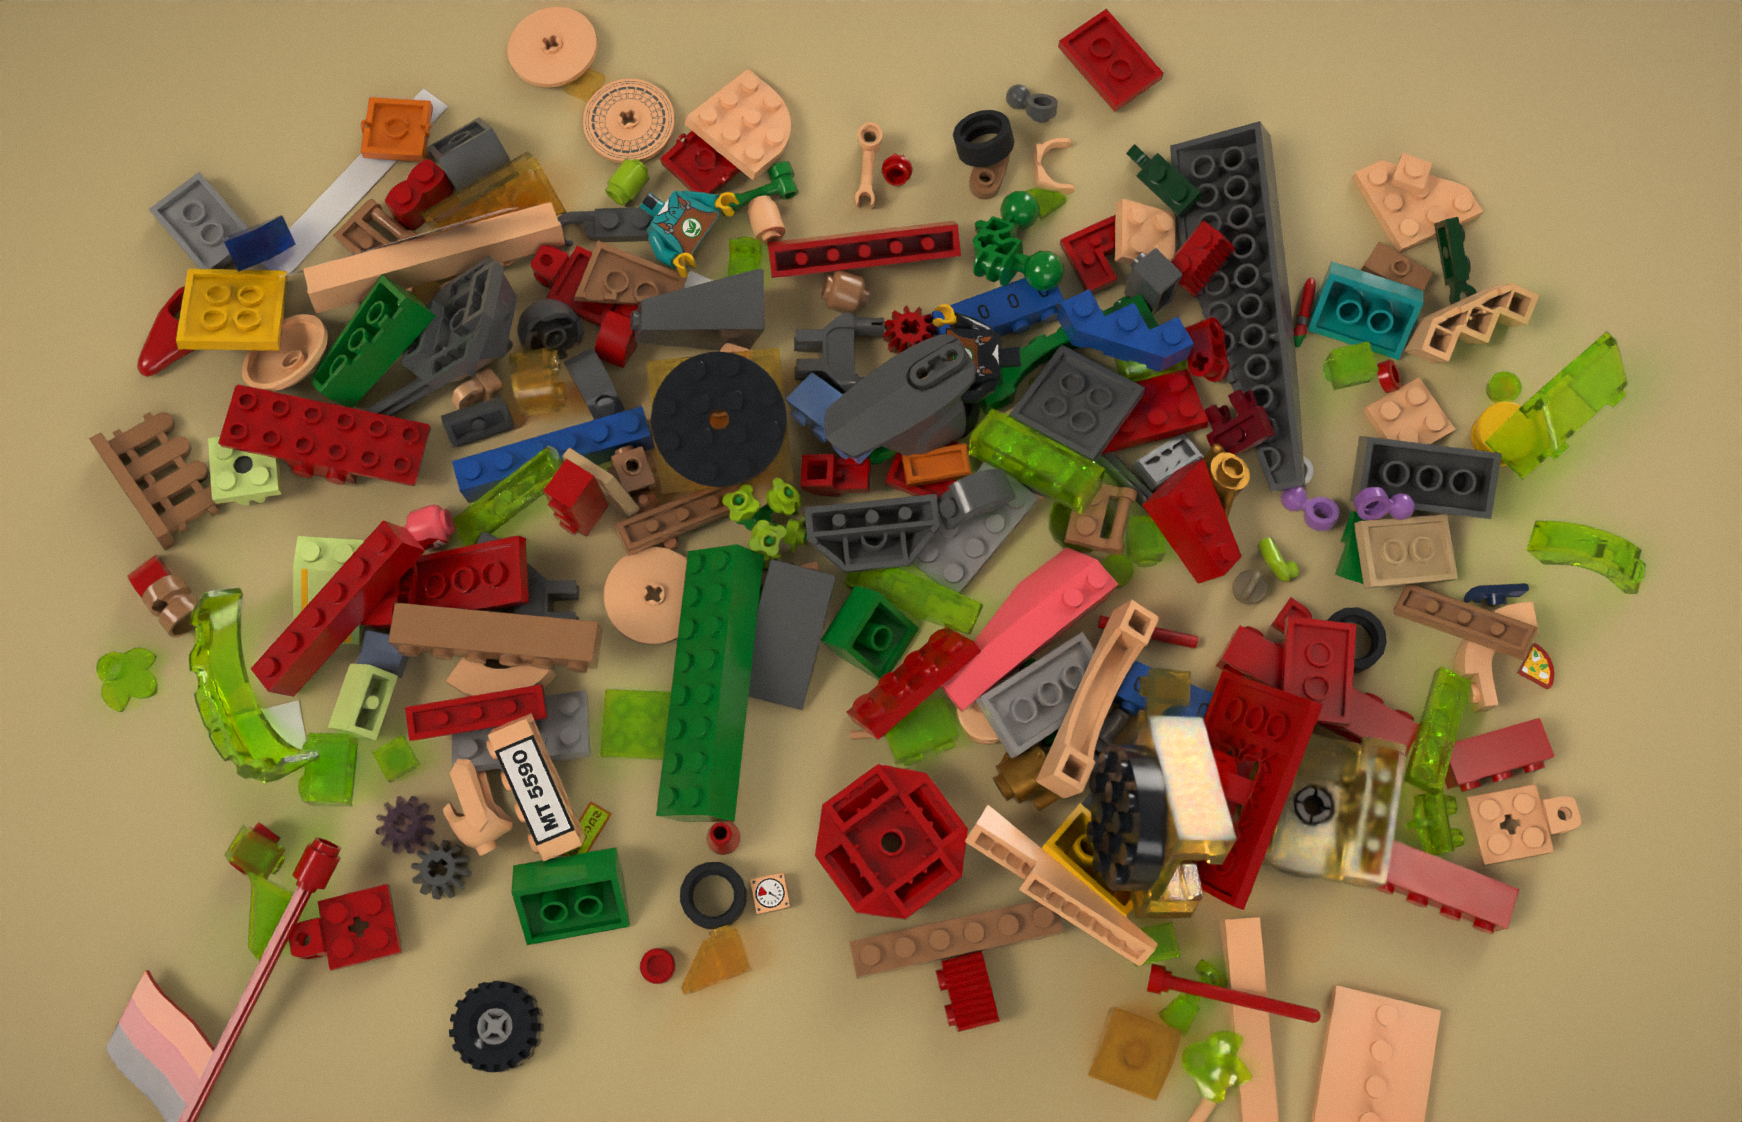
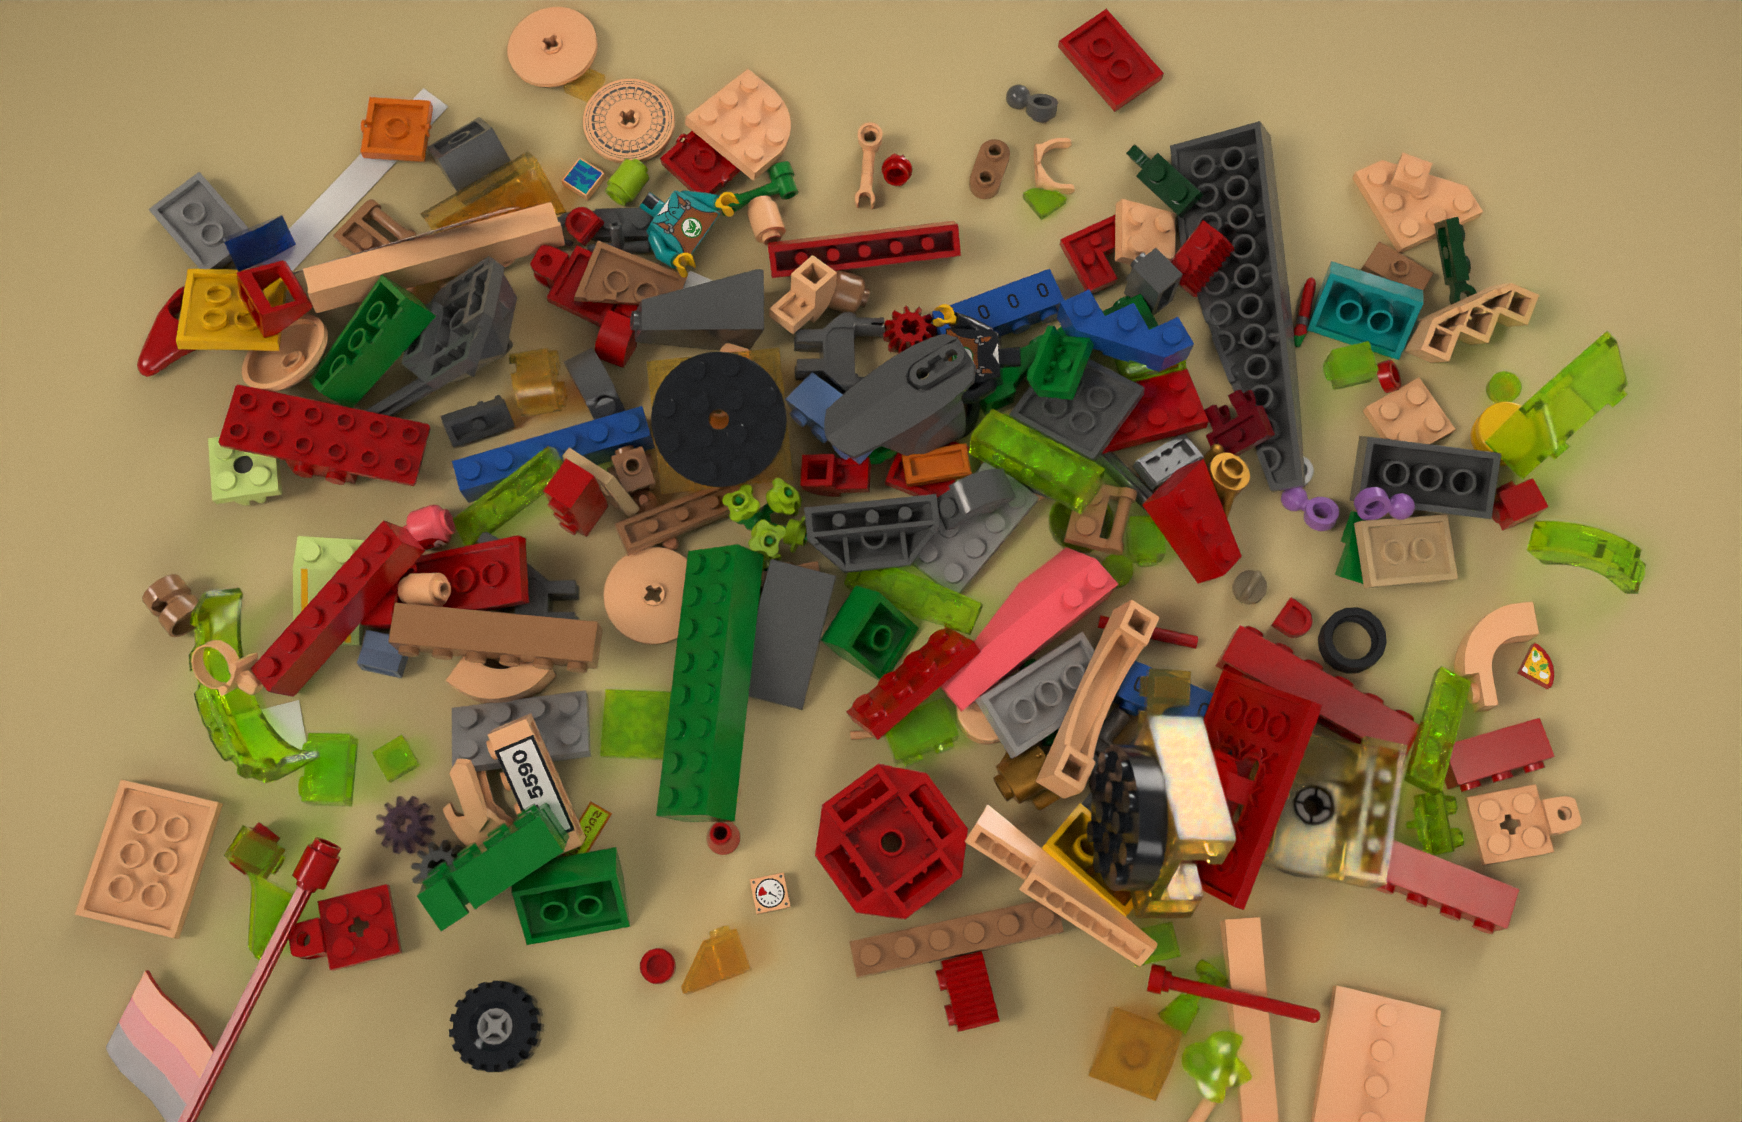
medium nougat fence [89,412,223,550] -> none
clear neon green plate [96,647,158,712] -> none
red brick [127,554,172,598] -> none
yellowish green brick [327,664,398,740] -> none
red brick [385,159,453,230] -> none
red plate [405,684,548,741] -> none
light nougat piece [452,367,503,410] -> none
dark grey cylinder [517,299,584,364] -> none
black tyre [680,862,747,930] -> none
clear neon green bracket [728,236,762,277] -> none
black tyre [953,110,1015,167] -> none
green piece [973,191,1064,291] -> none
red piece [1185,317,1229,383] -> none
lime arm [1258,537,1299,582] -> none
red plate [1281,616,1356,727] -> none
medium nougat tile [1394,584,1538,660] -> none
dark blue piece [1464,583,1529,605] -> none
none -> light nougat plate [75,780,223,939]
none -> light nougat piece [191,640,263,696]
none -> red tile [236,260,313,338]
none -> light nougat brick [398,573,451,607]
none -> green piece [417,803,569,931]
none -> tile [561,158,606,201]
none -> red tile [565,207,605,246]
none -> dark grey piece [587,221,651,254]
none -> light nougat brick [769,255,837,334]
none -> green bracket [1027,325,1094,400]
none -> red brick [1492,478,1549,531]

